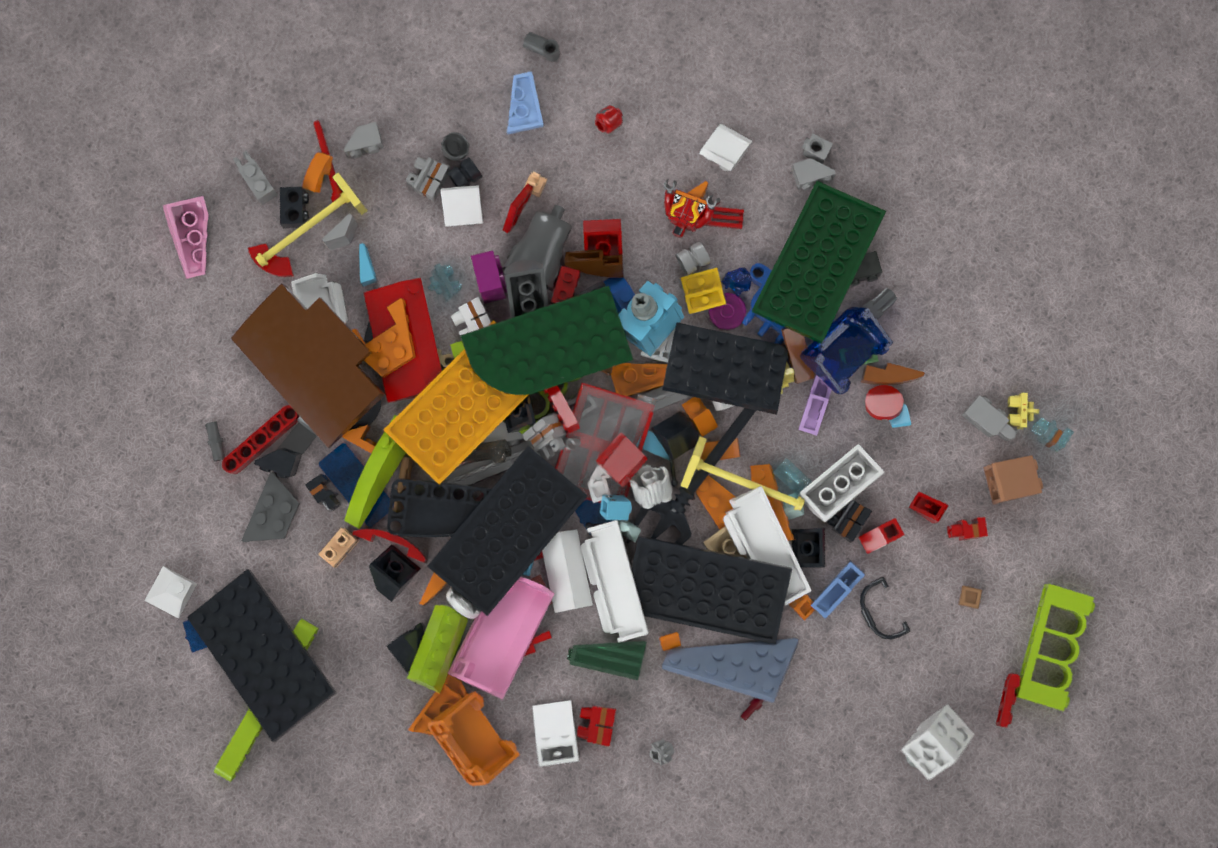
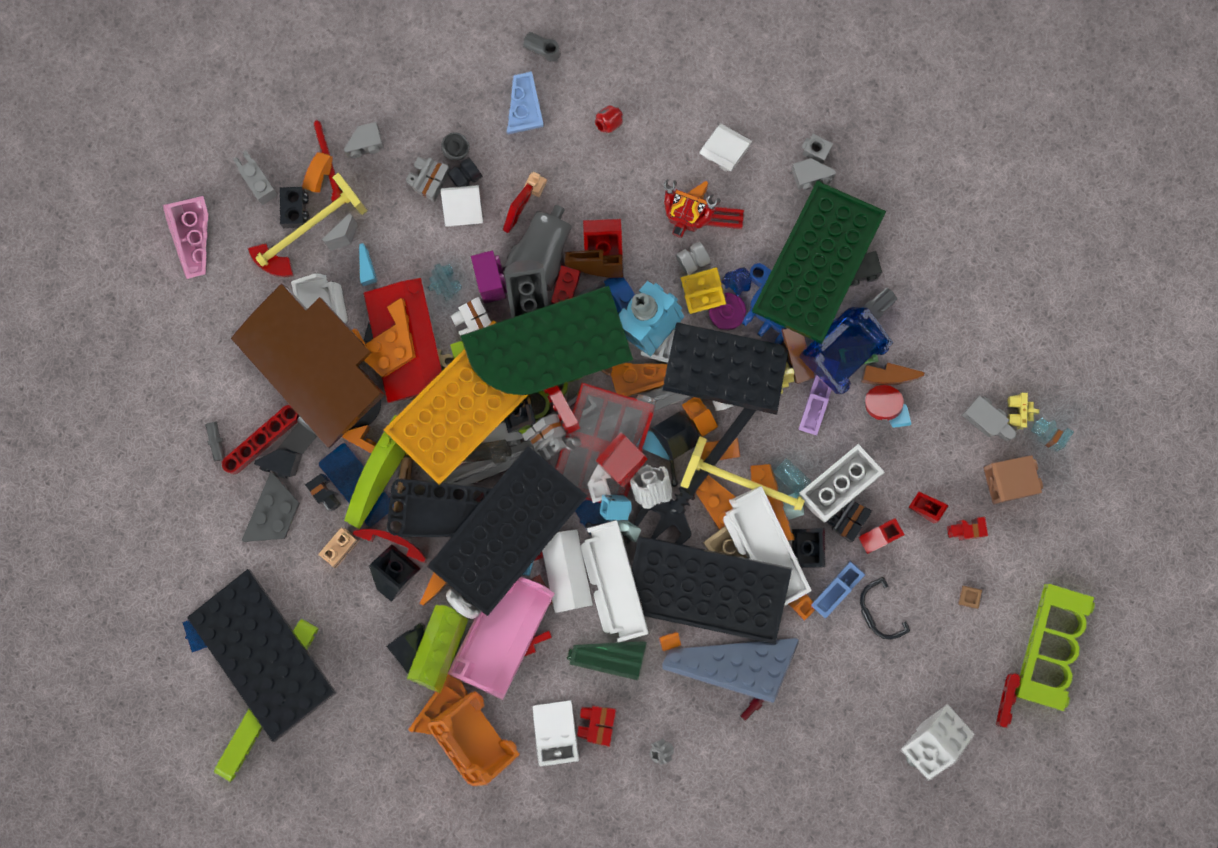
white slope [145,566,197,618] -> none

